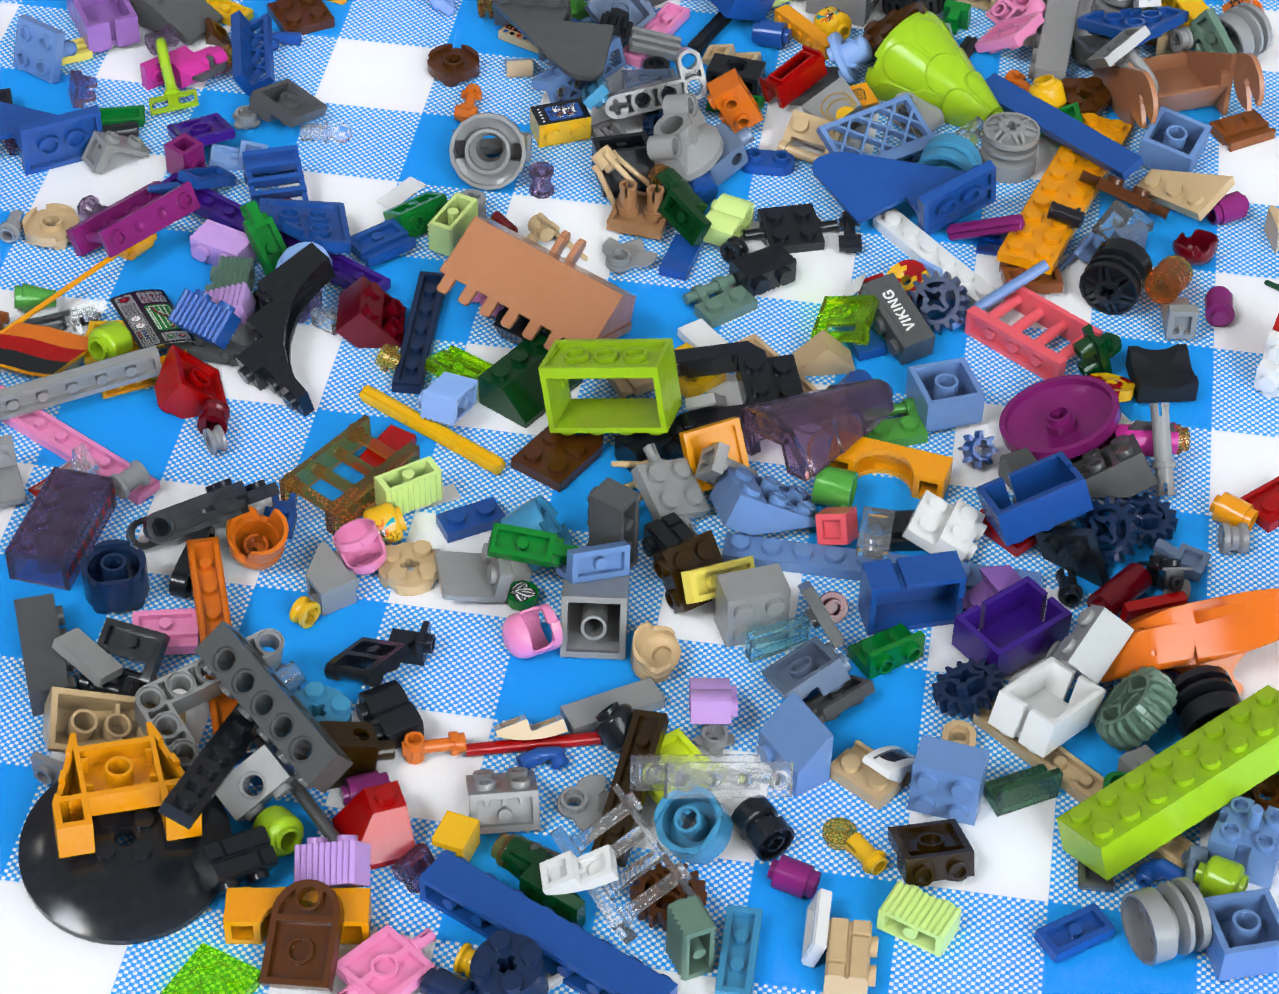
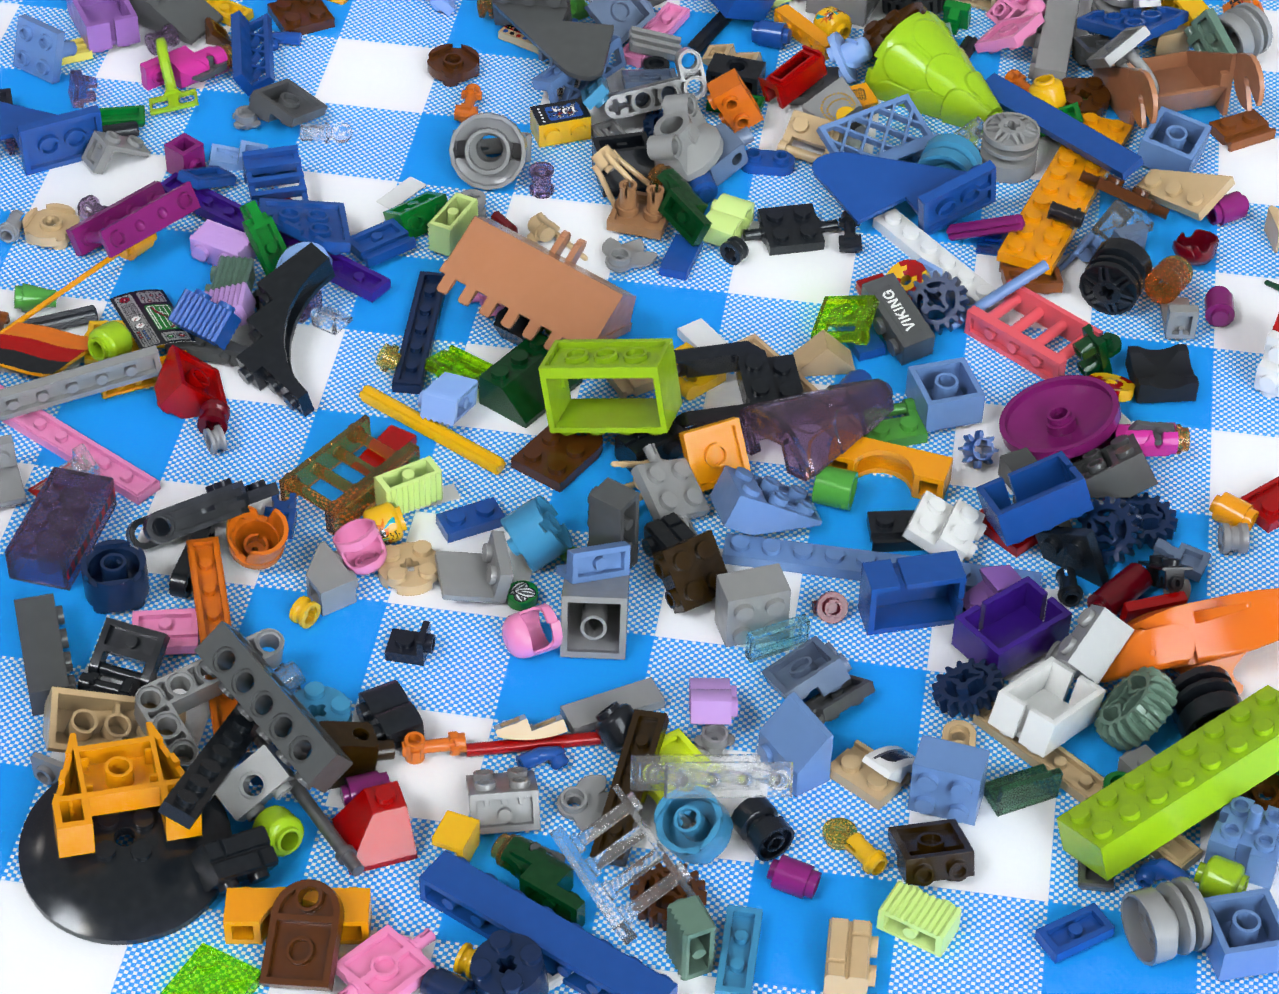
light grey tile [51,627,124,687] -> none
clear bracket [64,298,107,336] -> none
light grey bush [108,460,151,499] -> none
blue piece [147,181,182,194] -> none
dark purple plate [167,113,236,146] -> none
lavender brick [293,835,372,888] -> none
black plate [324,637,411,687] -> none
dark red slope [335,275,406,349] -> none
clear purple tile [391,843,435,893] -> none
green hinge [487,522,579,568] -> none
tan slope [505,58,533,78] -> none
white slope [539,844,619,895] -> none
black gear [599,8,634,39] -> none
tan hair [630,622,682,683] -> none
light yellow tile [681,556,755,604] -> none
sand green plate [682,274,758,328] -> none
light grey tile [685,393,727,411] -> none
light grey bracket [695,441,757,486] -> none
black brick [729,242,797,297] -> none
dark grey plate [797,580,845,648] -> none
white tile [801,888,832,968] -> none
coral panel [815,506,859,545] -> none
white sticker [840,272,867,304] -> none
green bracket [847,623,925,680] -> none
clear slope [856,506,895,559] -> none
light grey piece [892,92,944,138] -> none
light grey pin [1149,403,1176,496] -> none
light grey bush [1169,27,1194,52] -> none
sand blue hand [1181,844,1208,882] -> none

